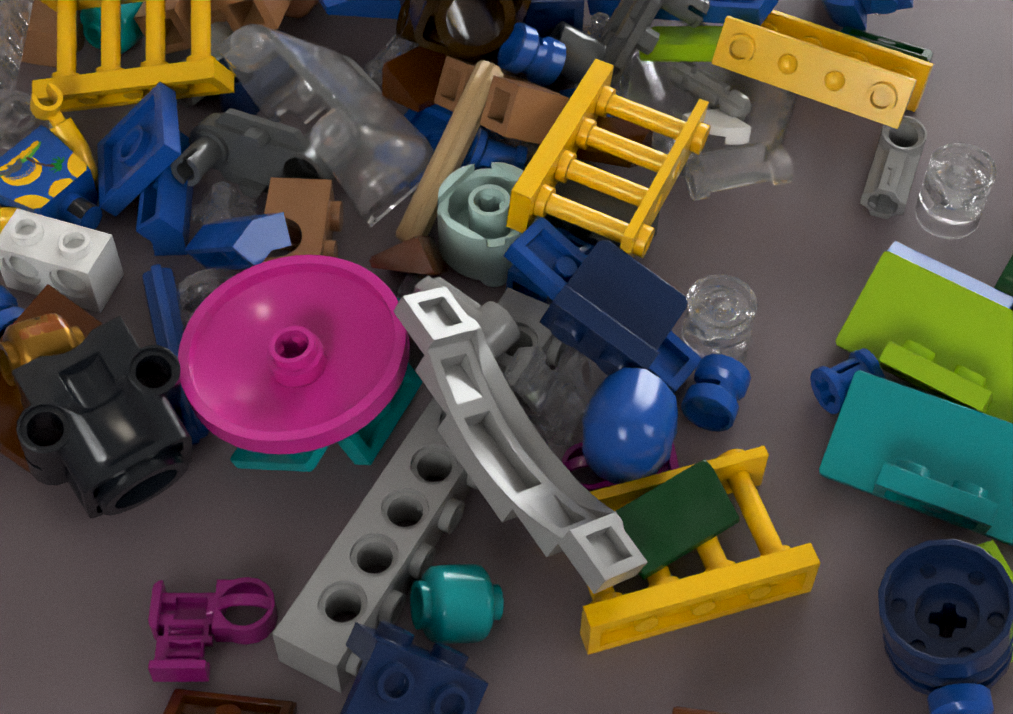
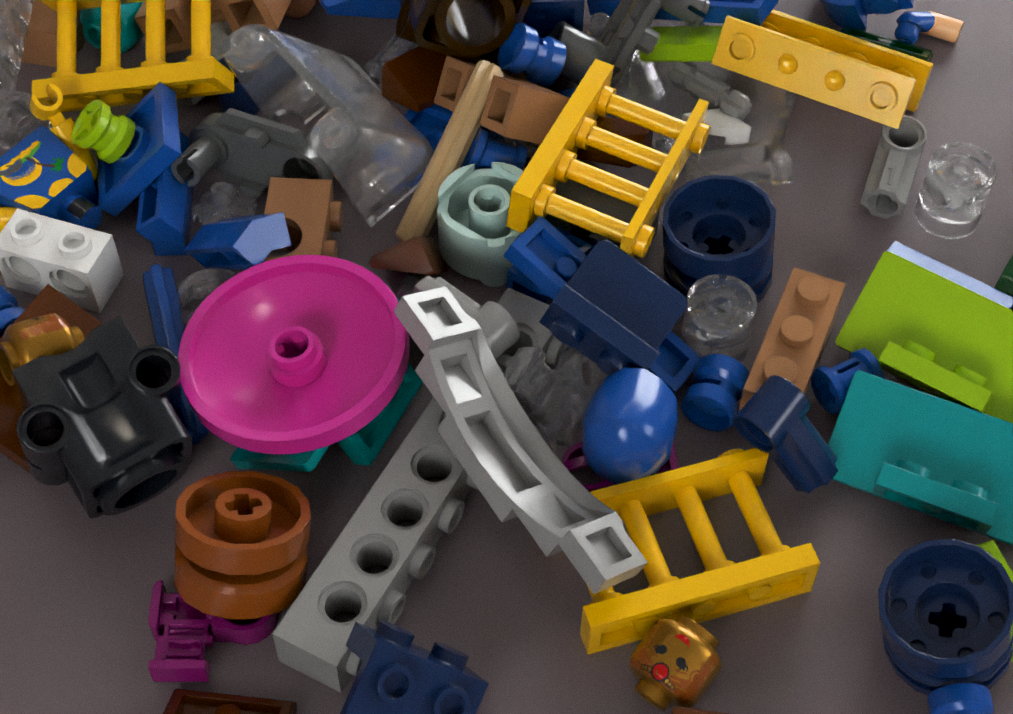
teal head [410,564,504,644] -> none
dark green slope [616,459,739,580] -> none
none -> lime wheel [71,99,136,164]
none -> dark orange wheel [174,471,311,619]
none -> pearl gold head [629,614,722,711]
none -> dark blue wheel [663,175,776,317]
none -> dark blue piece [733,375,839,493]
none -> medium nougat arch [738,267,846,413]
none -> arm [894,11,964,44]

